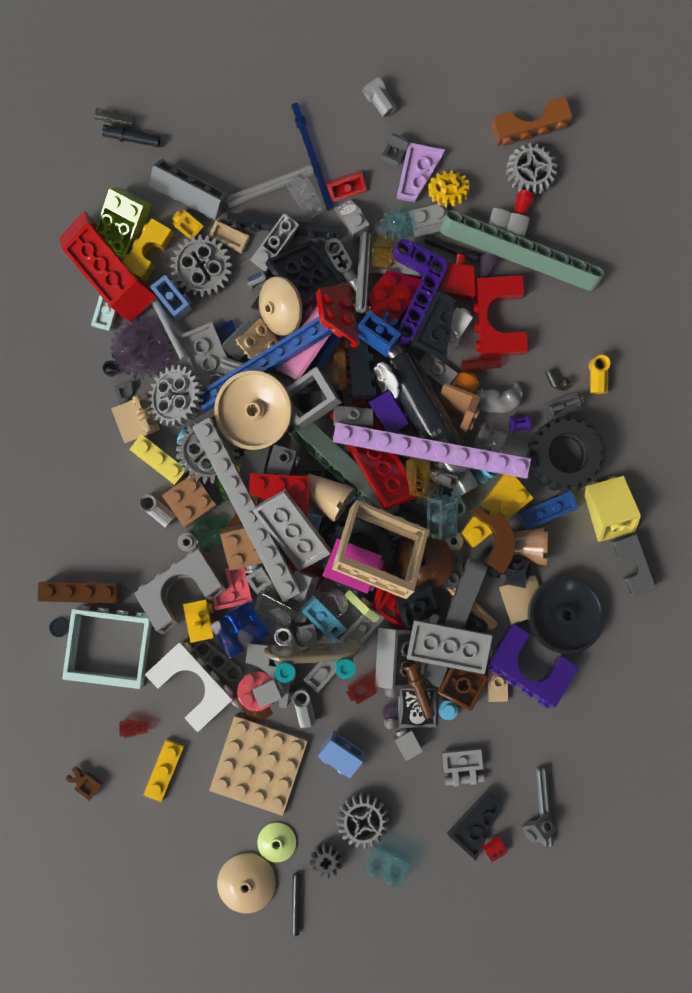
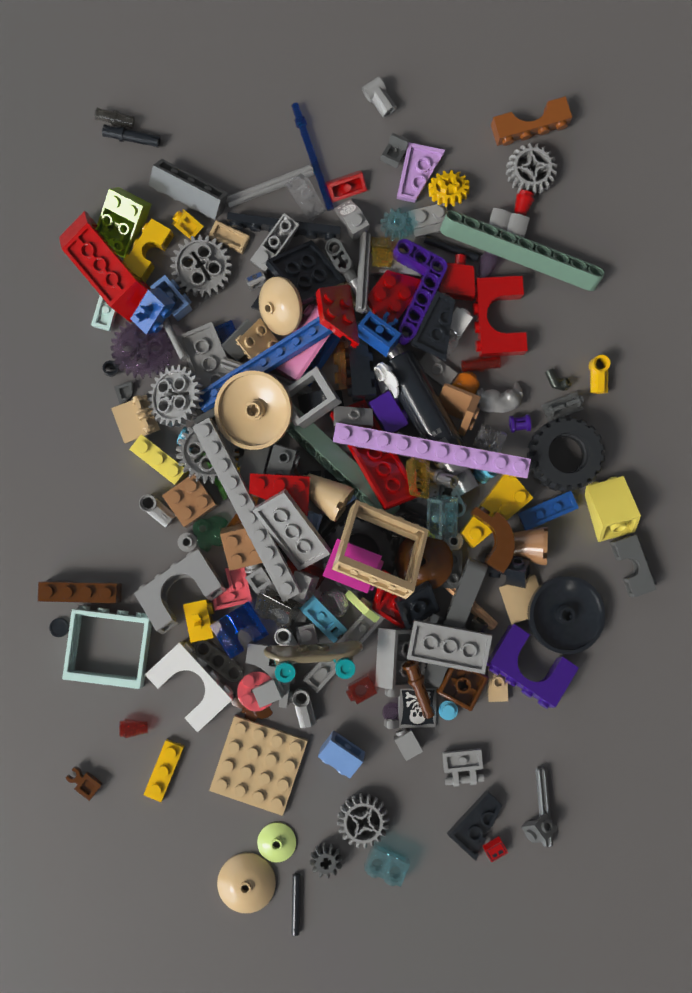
none -> blue brick [131,287,175,335]

